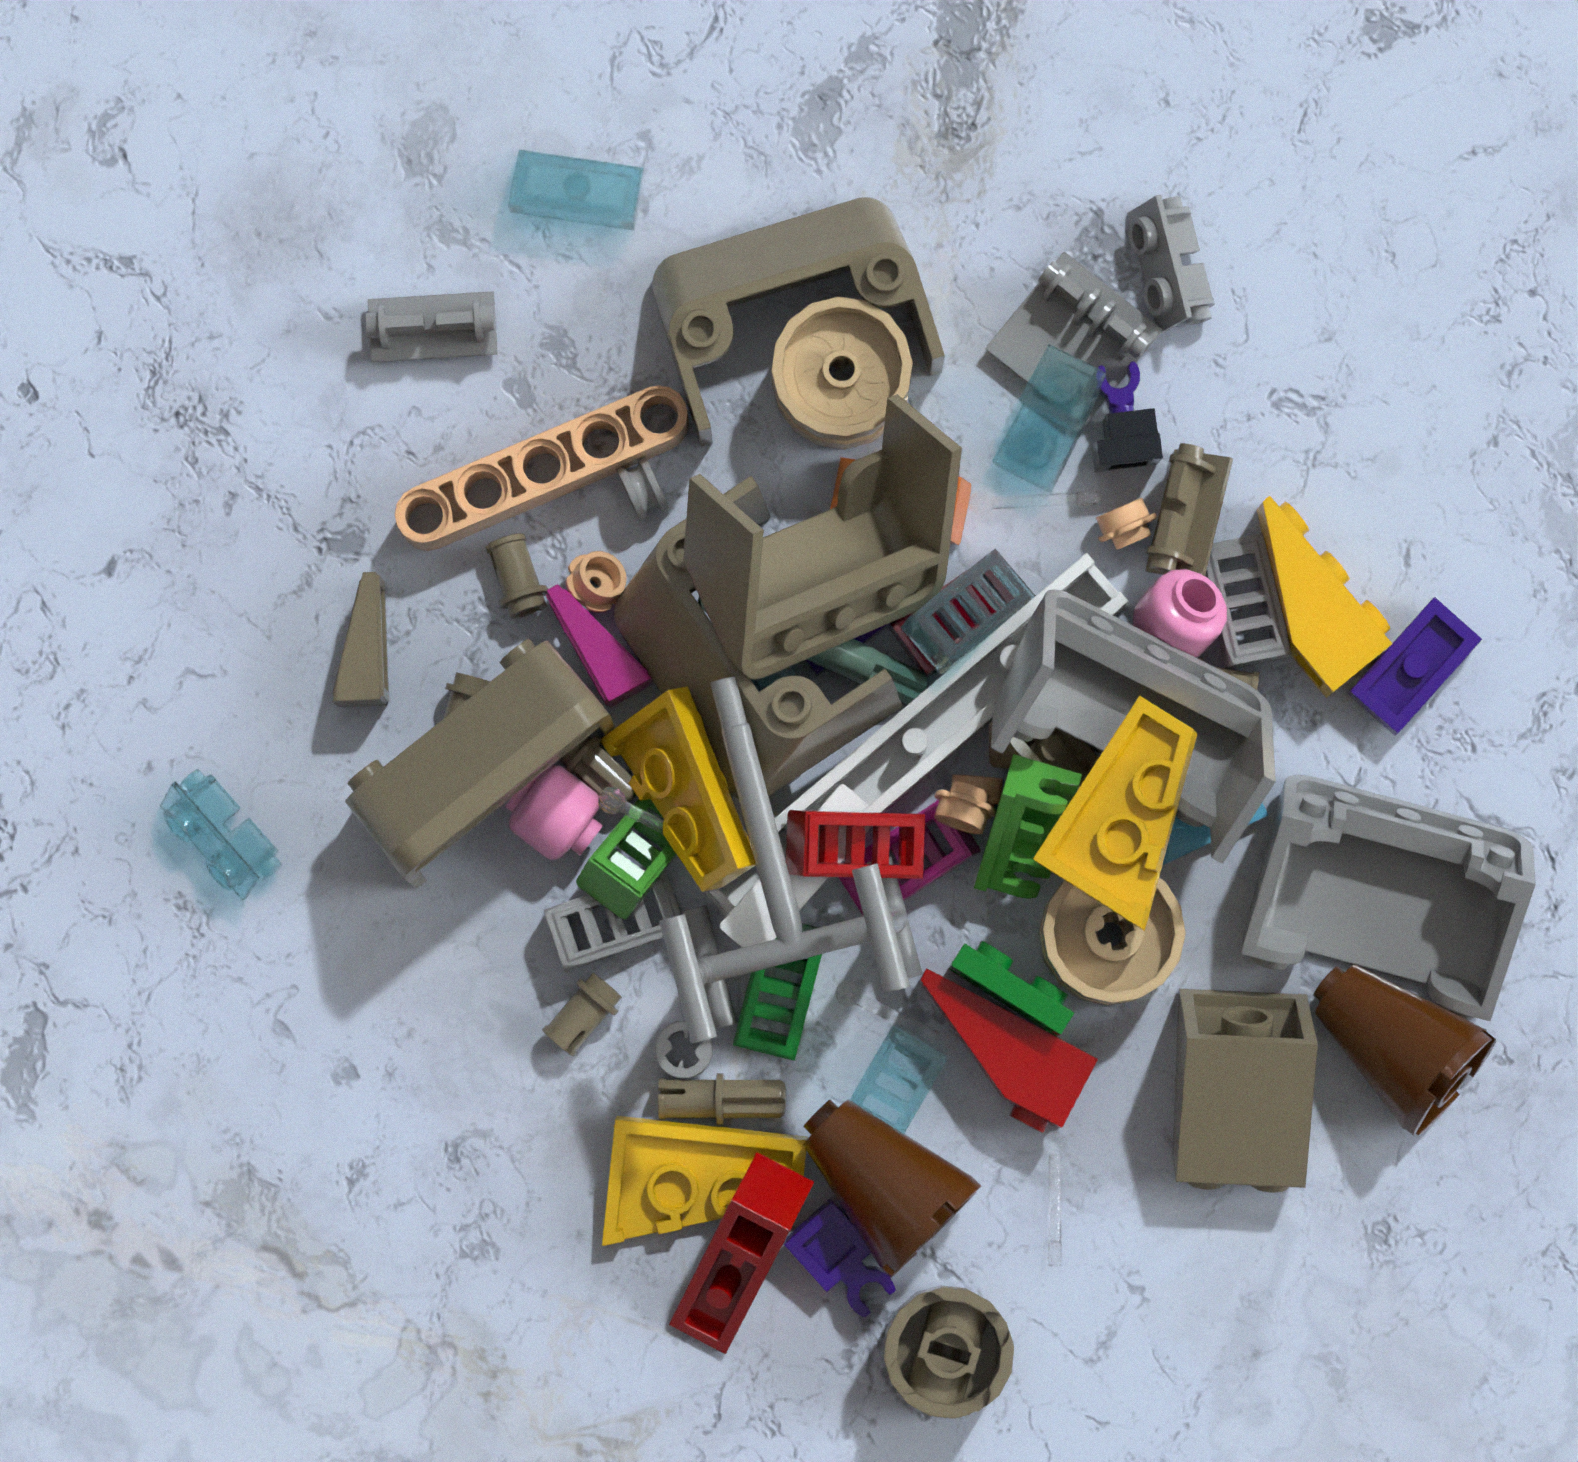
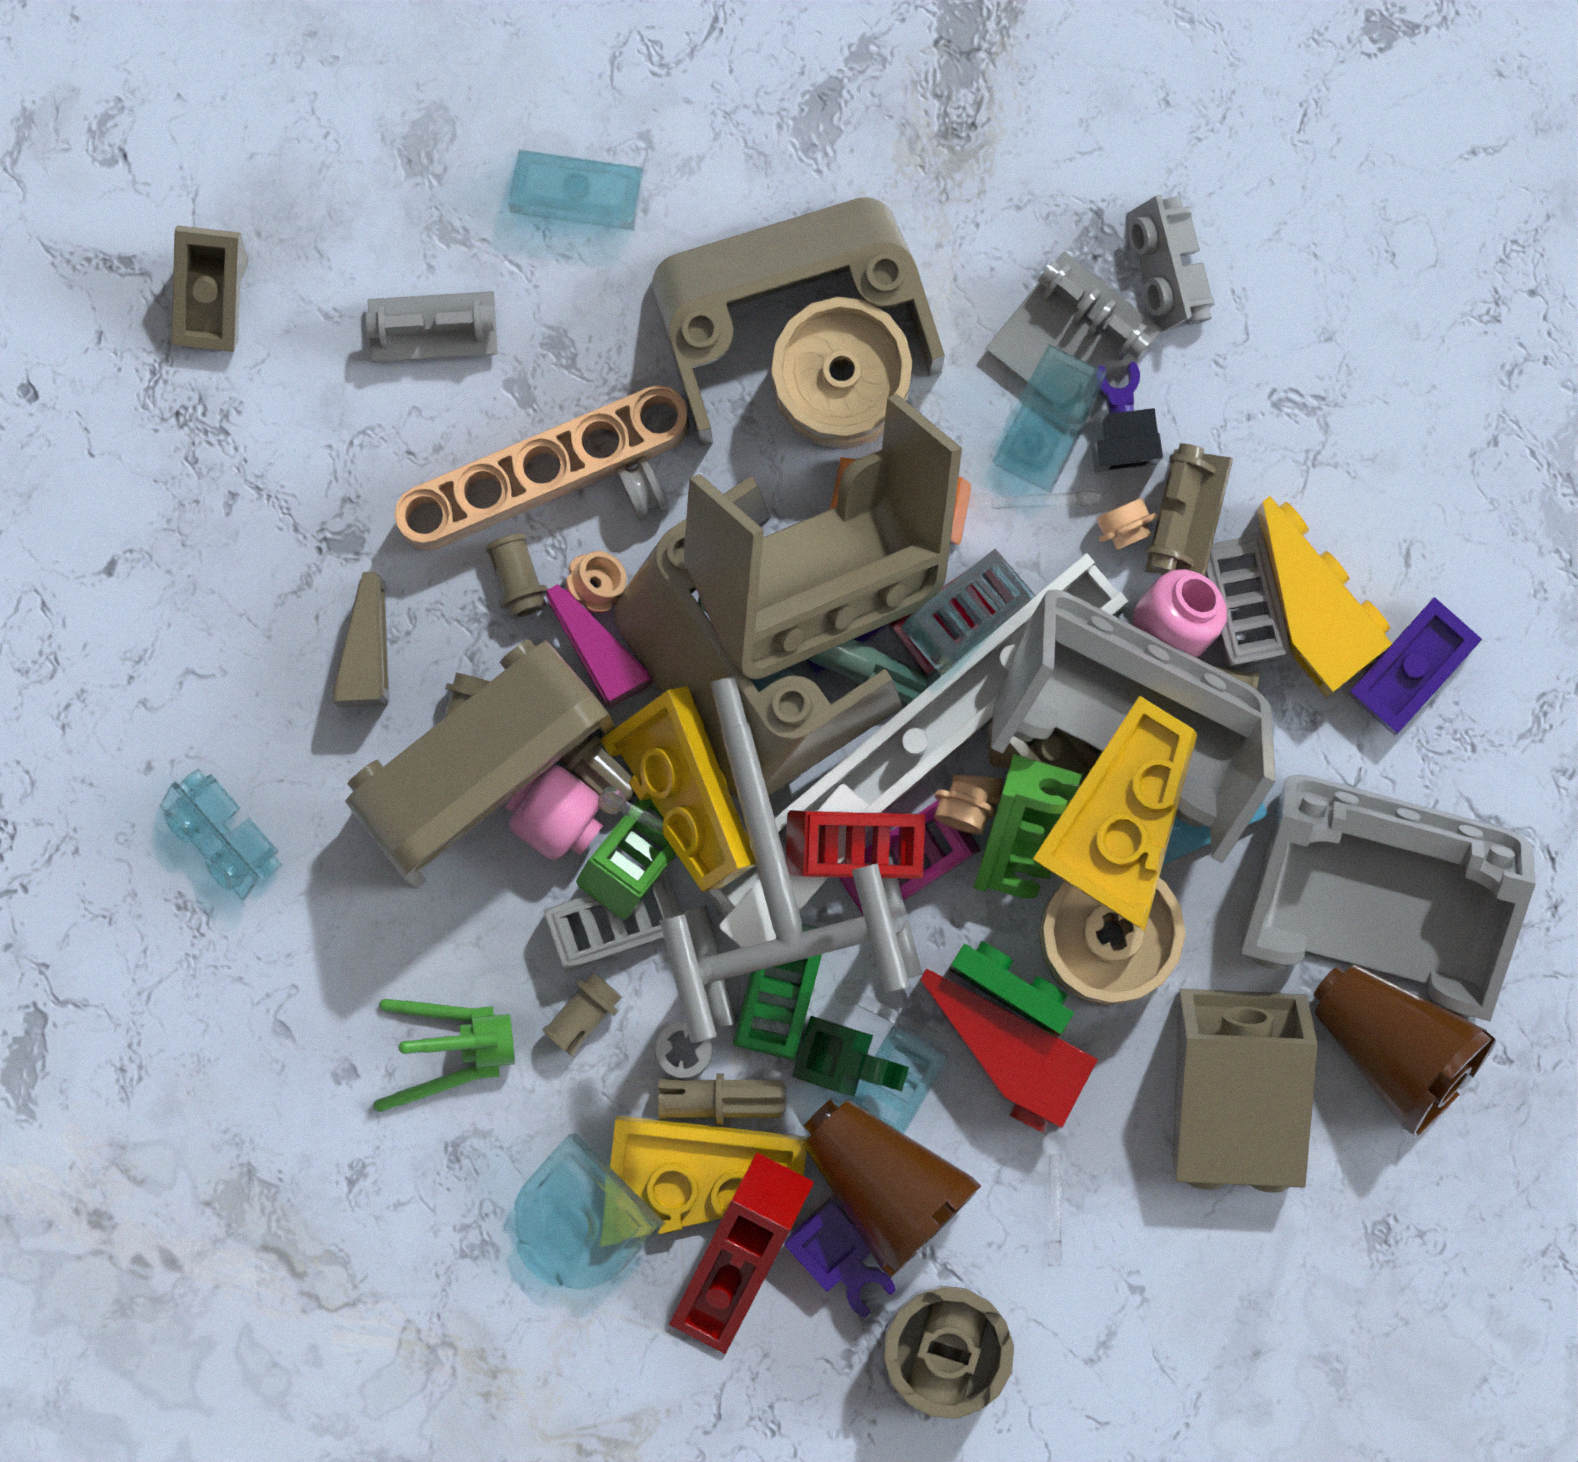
none -> dark tan slope [171,225,248,352]
none -> bright green plant [373,999,515,1112]
none -> clear light blue tile [514,1132,665,1289]
none -> dark green plate [792,1016,909,1097]

